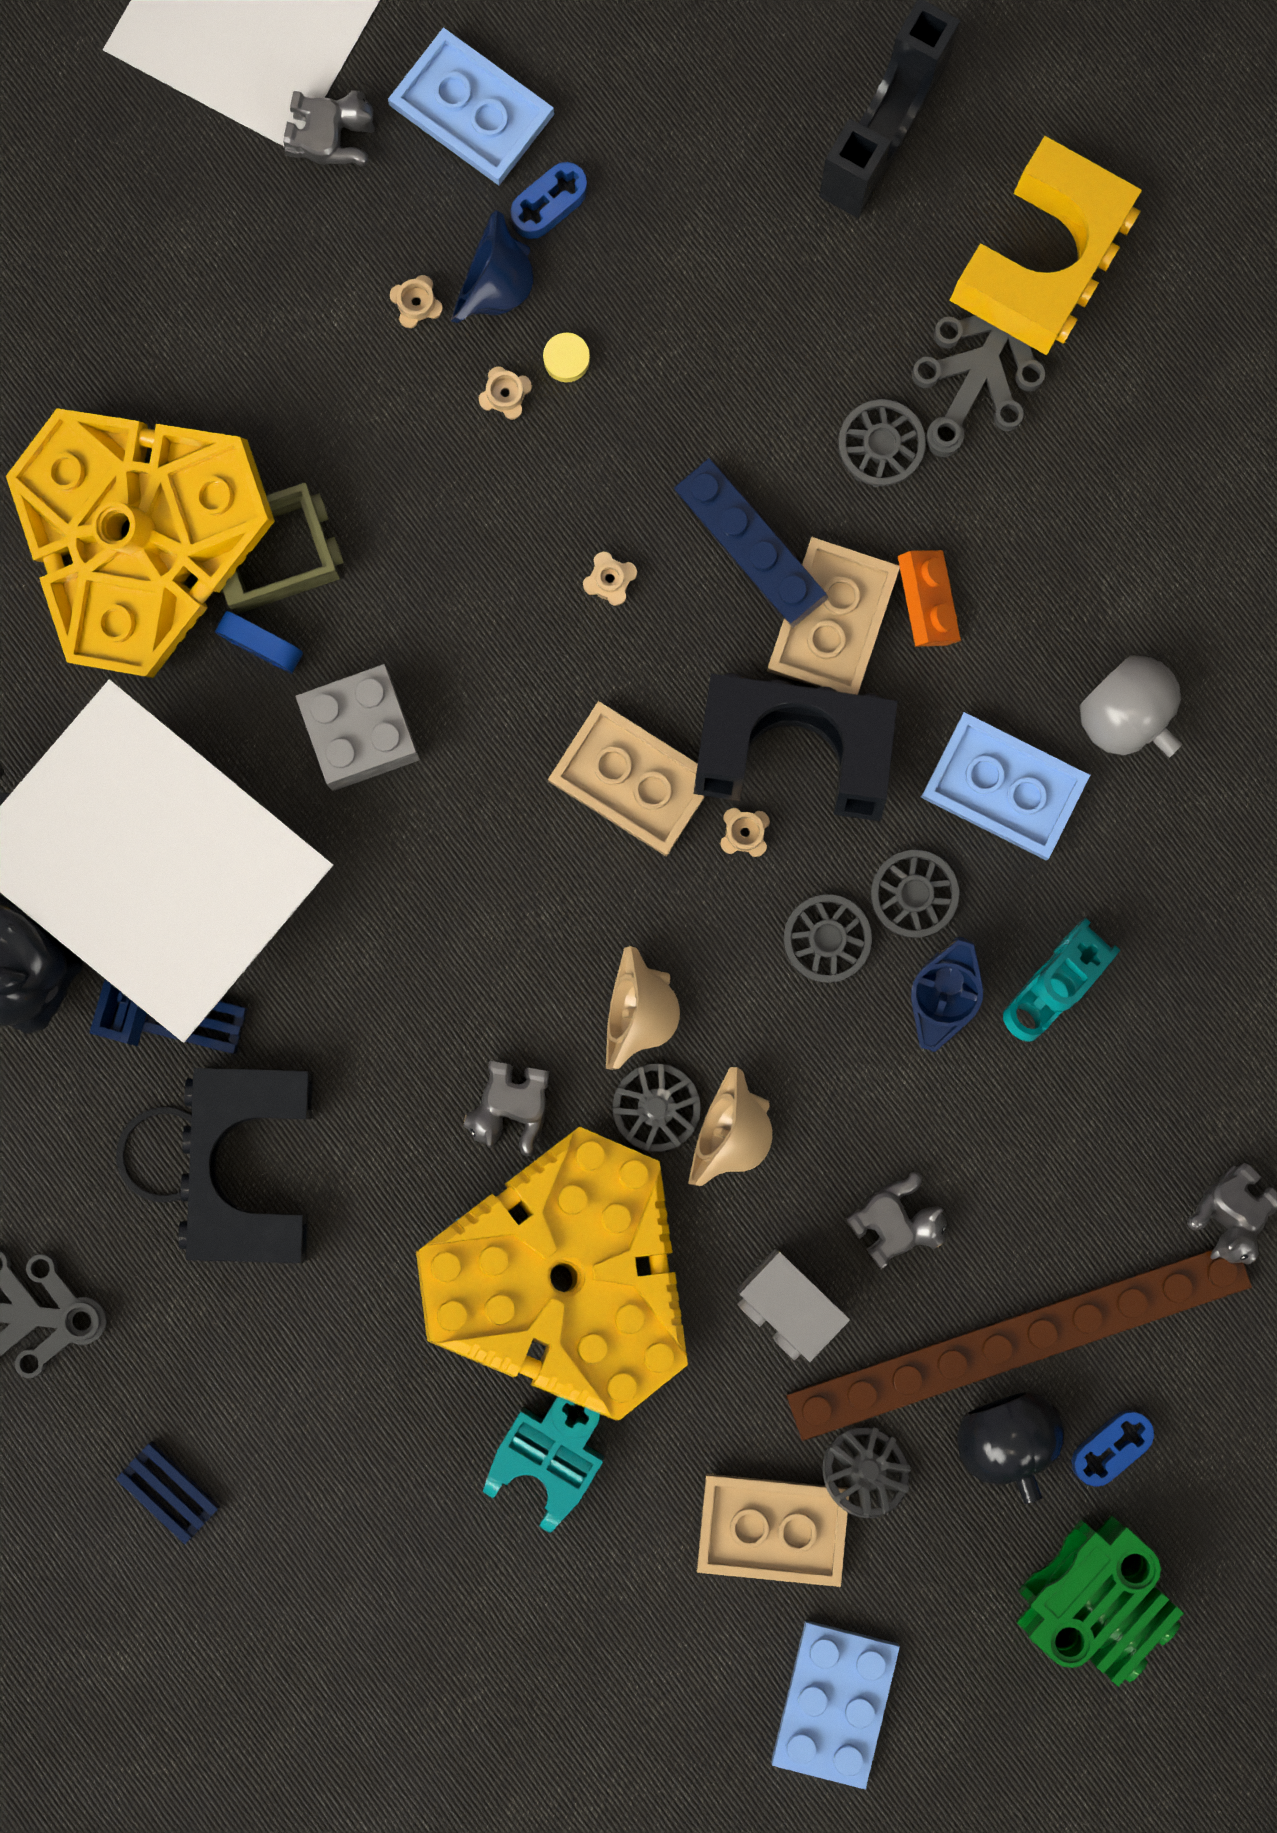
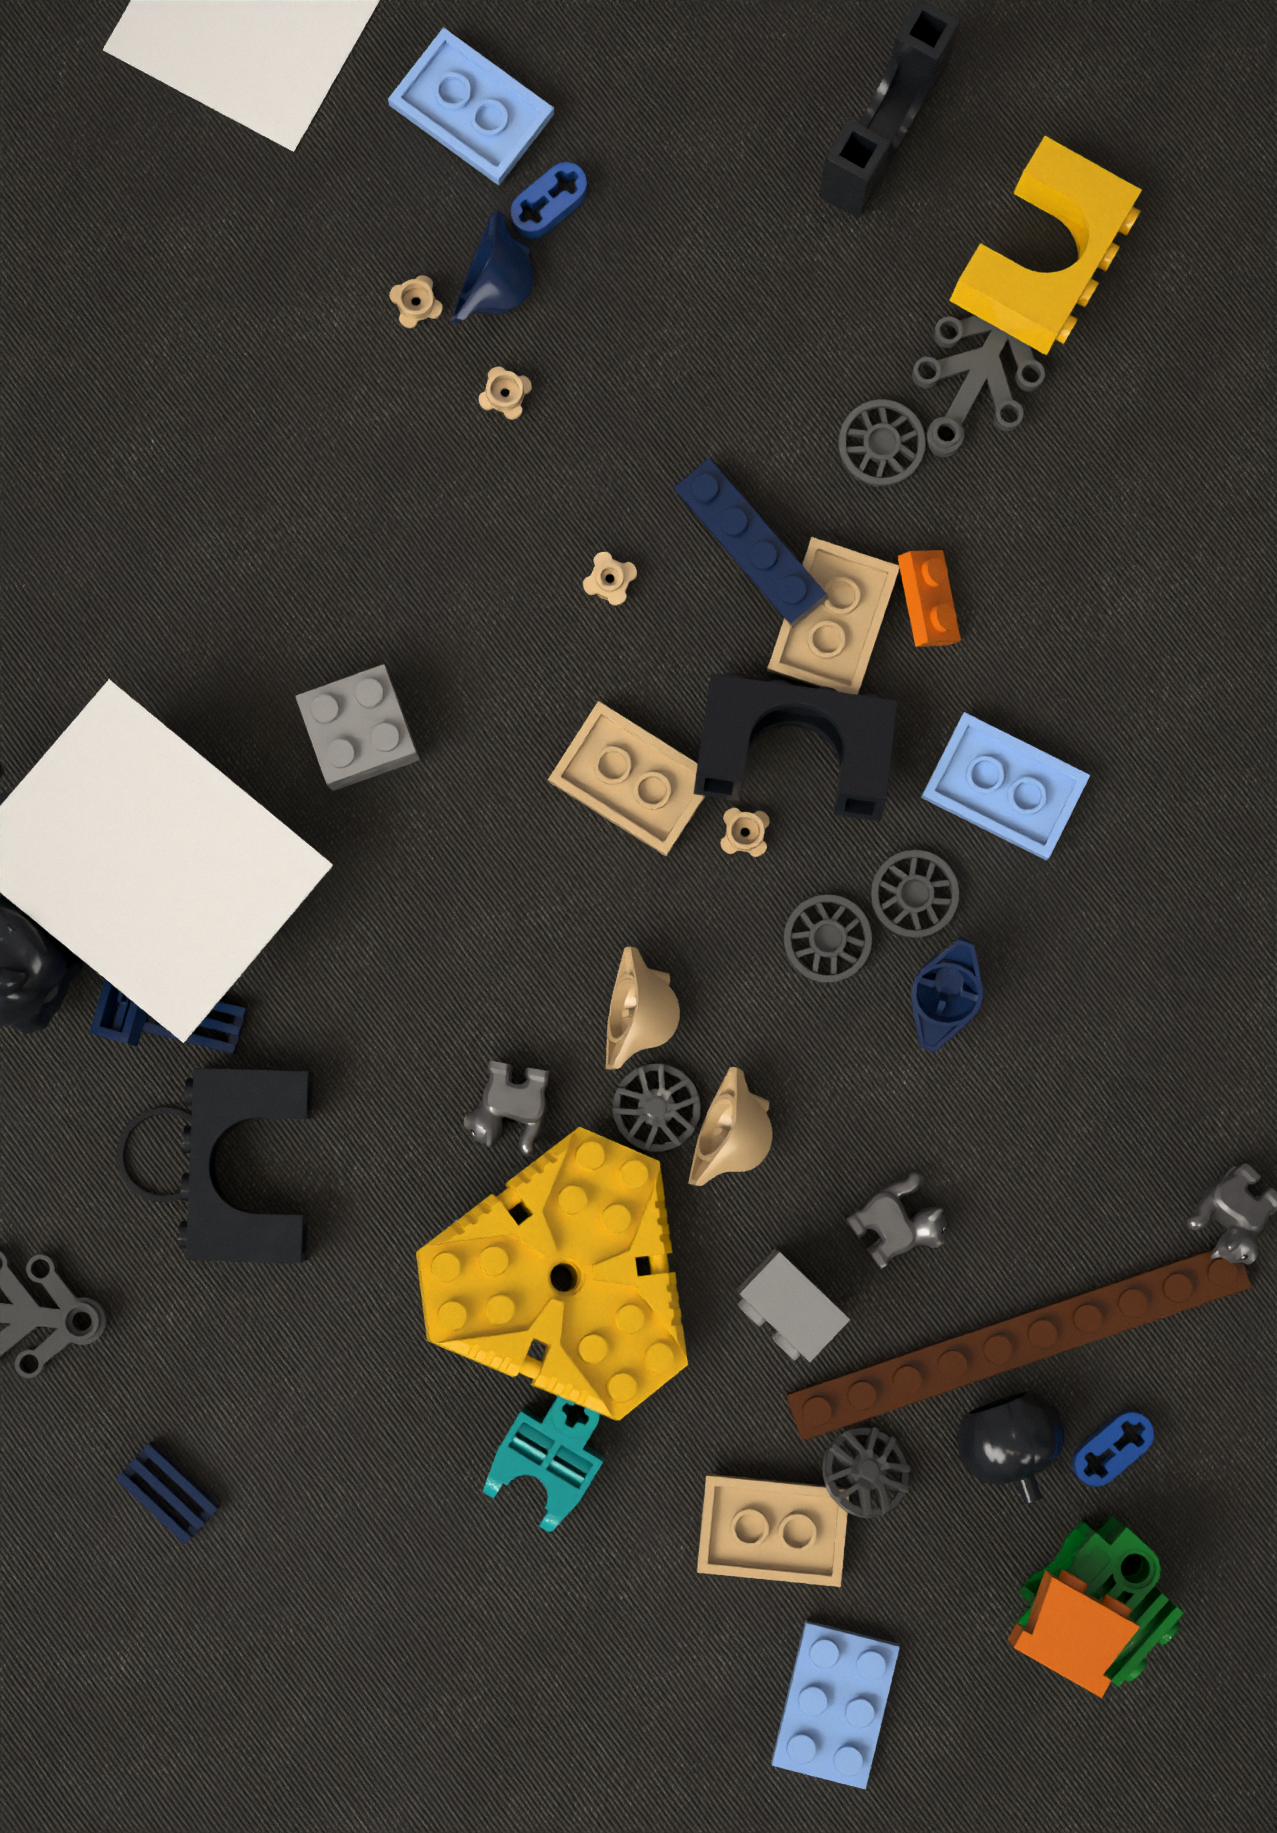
yellow plate [6,408,275,678] -> none
blue beam [215,611,303,674] -> none
olive window [223,482,344,615] -> none
flat silver animal [283,91,375,166] -> none
light yellow tile [543,333,590,382] -> none
teal piece [1003,917,1120,1042] -> none
light grey piece [1079,655,1183,758] -> none
none -> orange hips [1007,1569,1140,1698]

